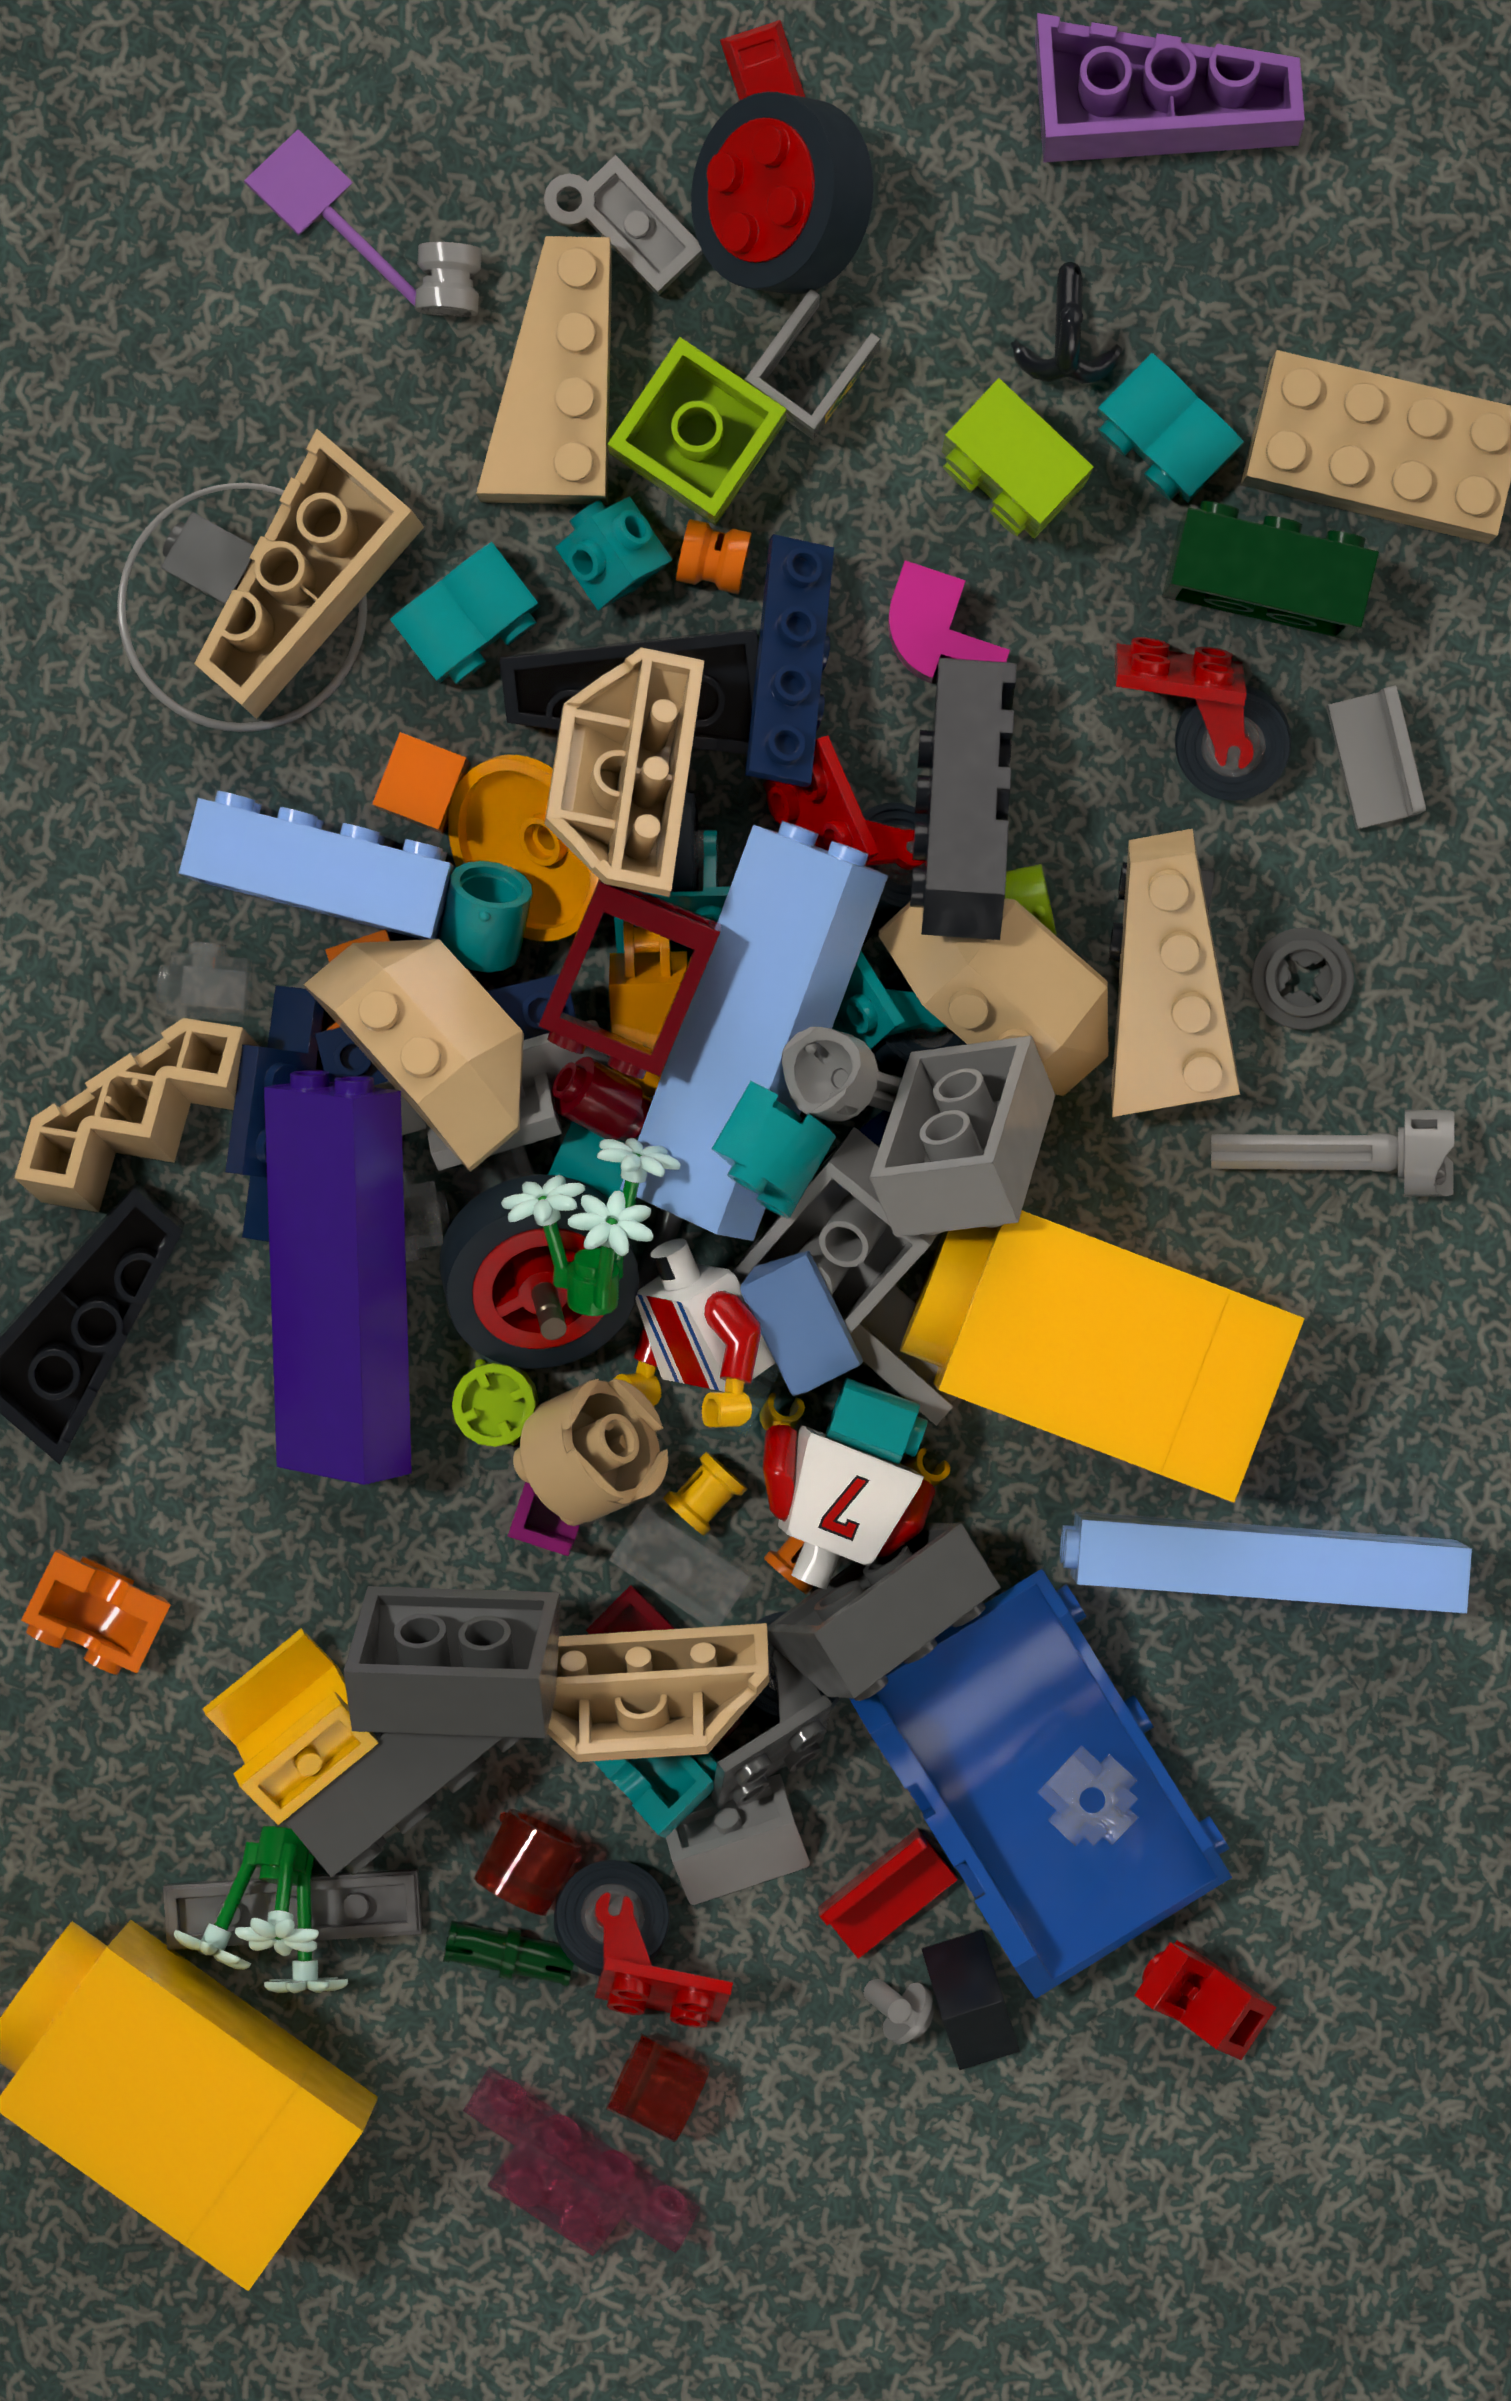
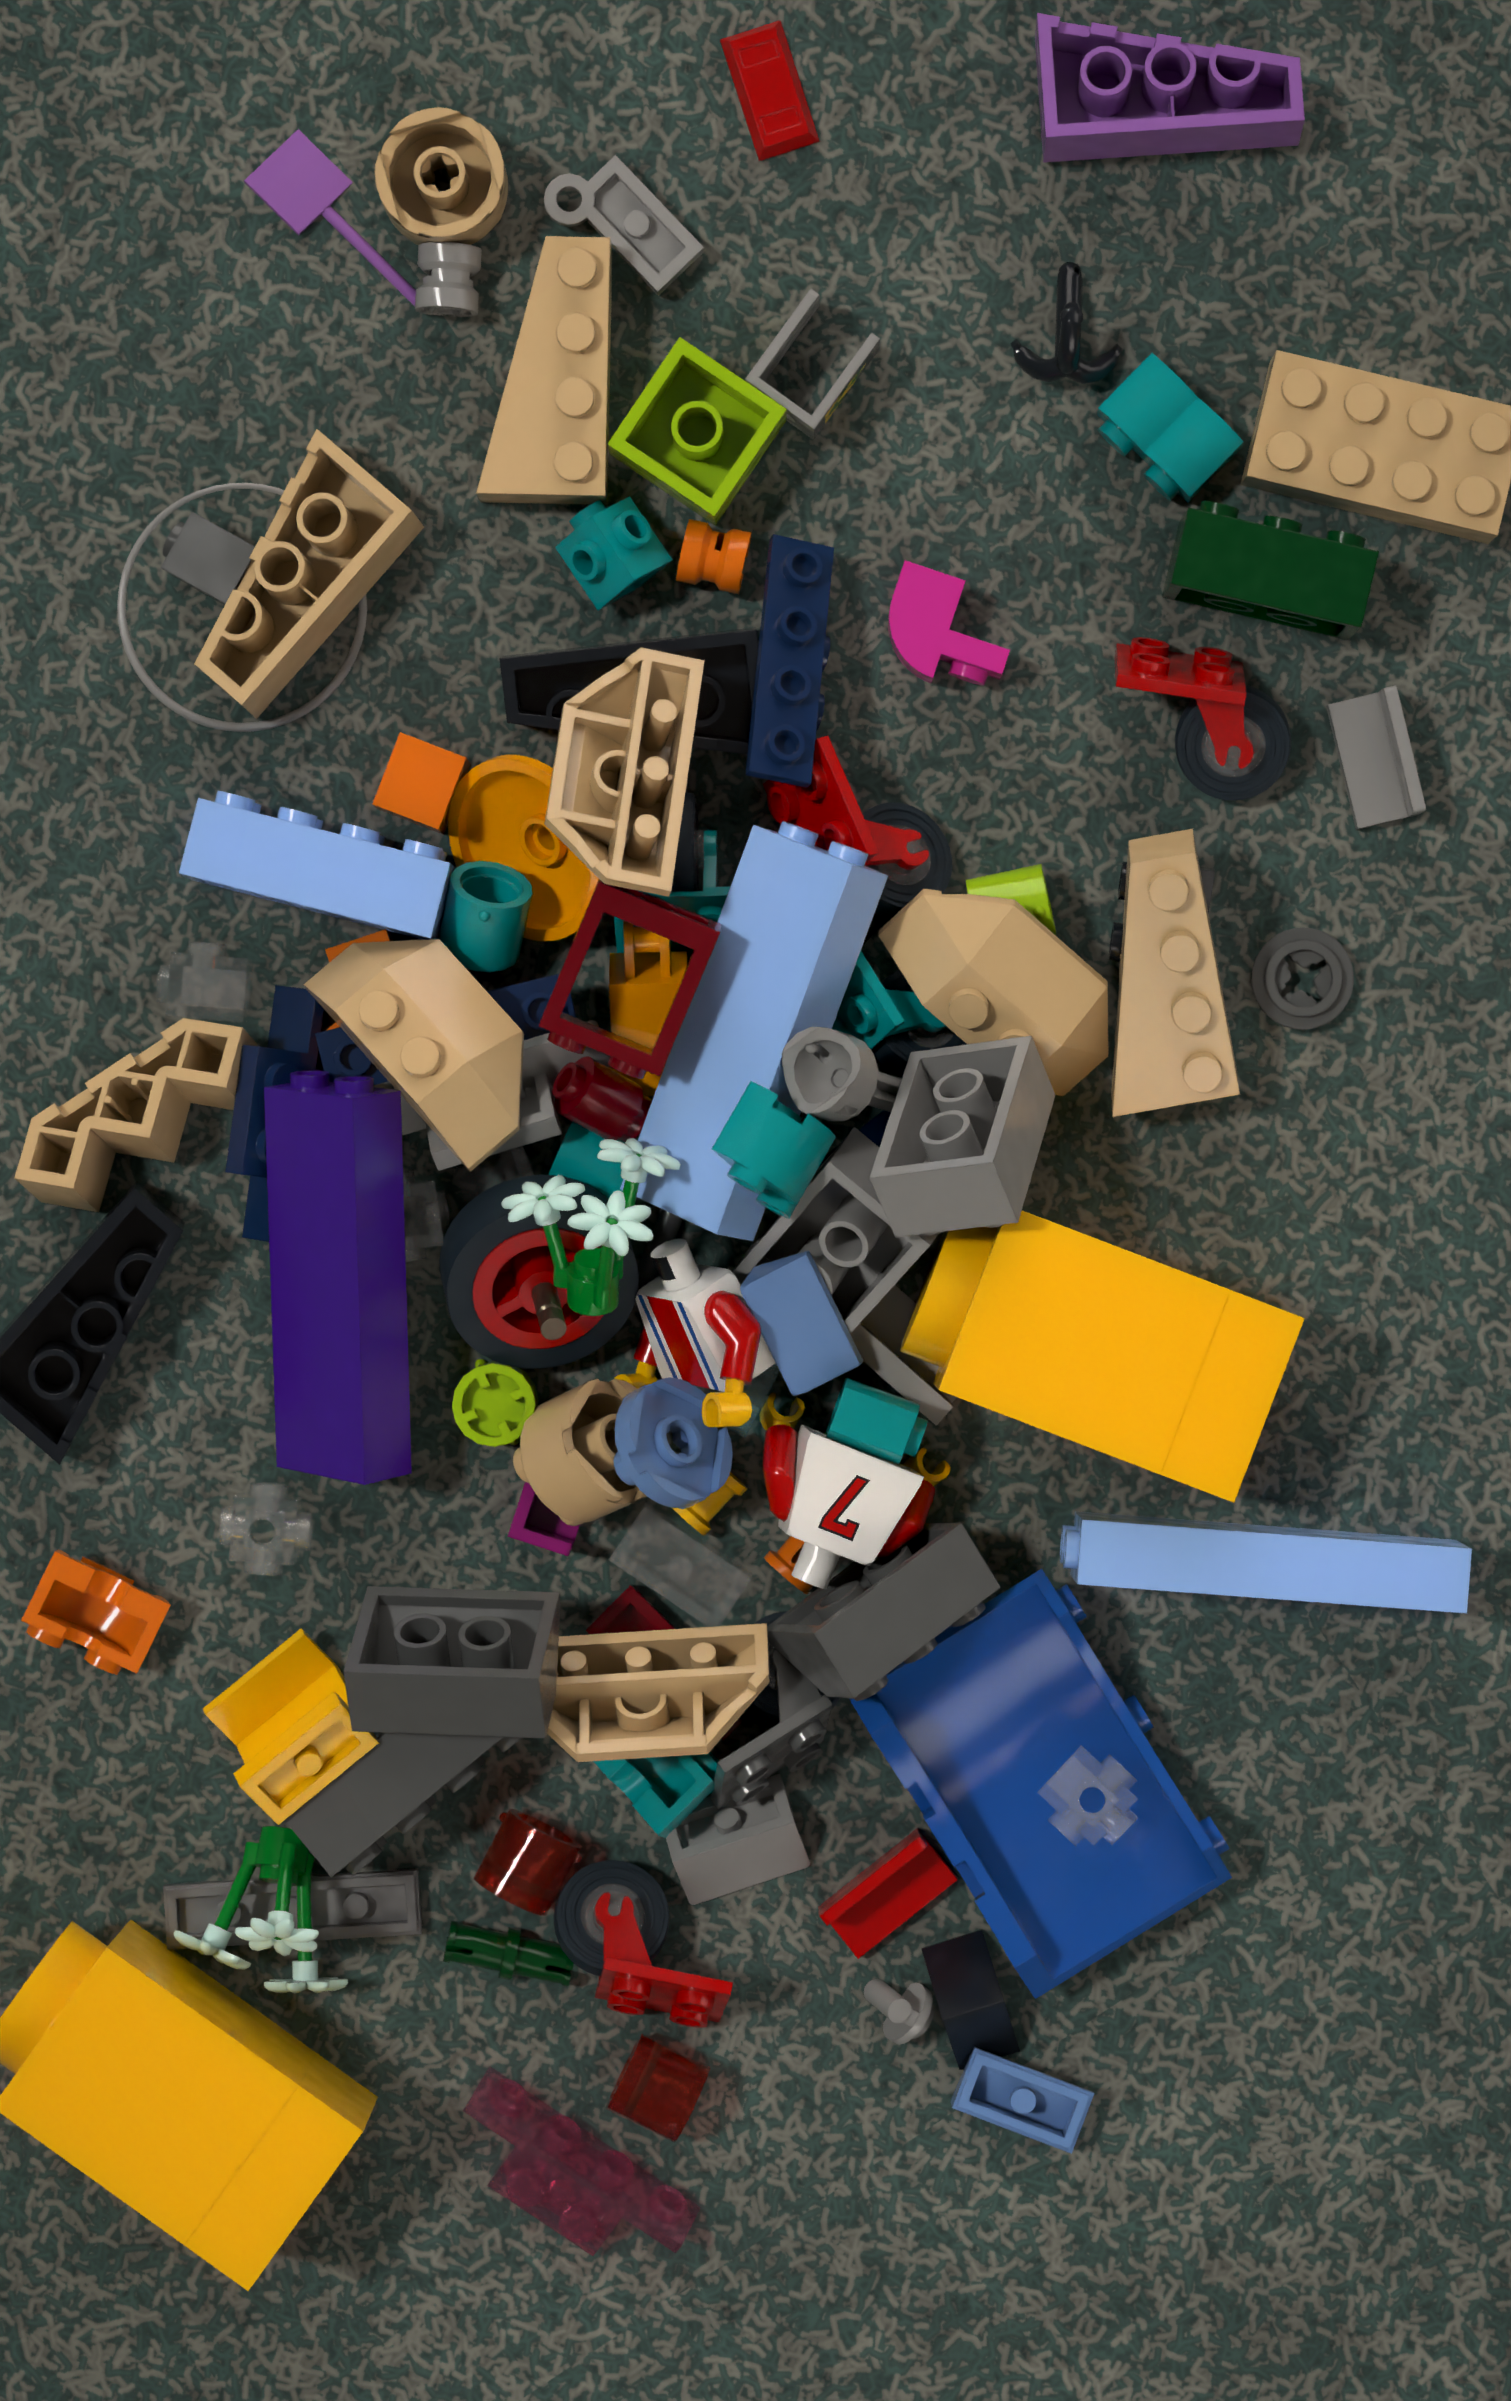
teal brick [390,542,541,685] -> none
wheel [691,92,873,294] -> none
black wedge [910,658,1017,940] -> none
lime brick [941,378,1094,539] -> none
red brick [1134,1940,1277,2060] -> none
light grey piece [1211,1110,1454,1196] -> none
none -> clear brick [219,1482,313,1575]
none -> tan brick [375,107,508,245]
none -> medium blue plate [614,1377,733,1509]
none -> medium blue slope [950,2047,1094,2154]

